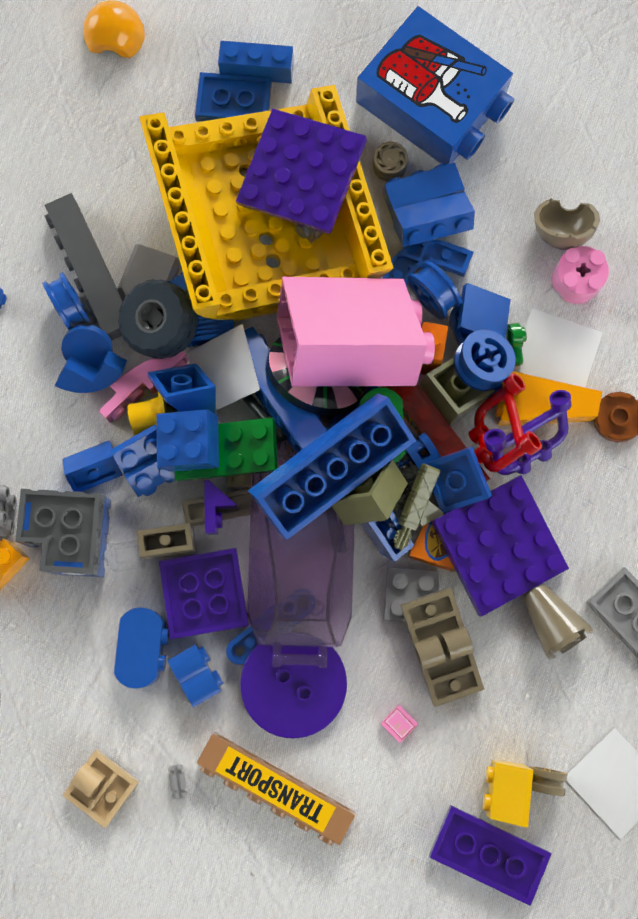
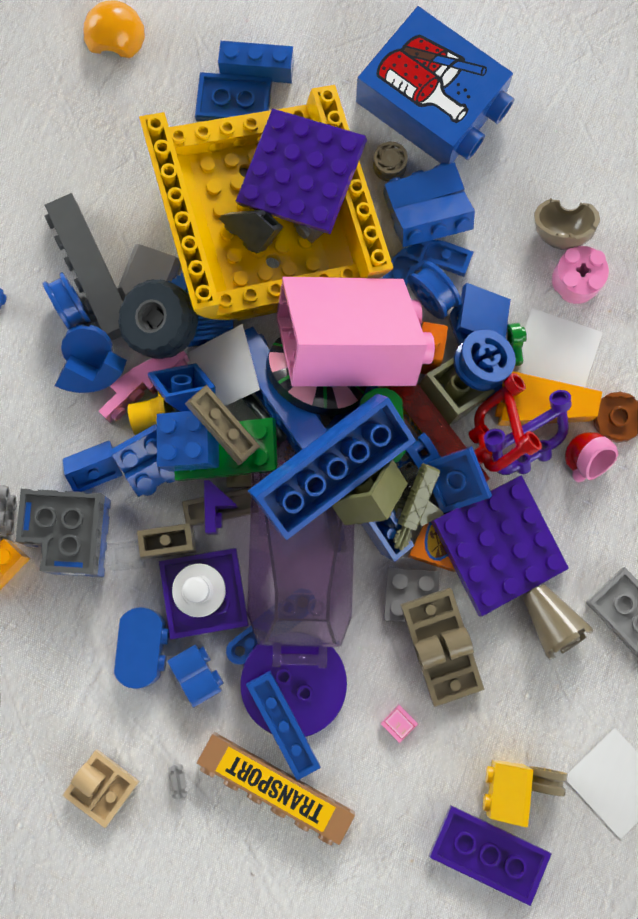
none -> white plate [172,564,226,617]
none -> dark tan tile [185,385,260,465]
none -> pearl dark grey slope [219,210,283,254]
none -> blue plate [246,671,321,781]
none -> bright pink piece [565,432,618,482]

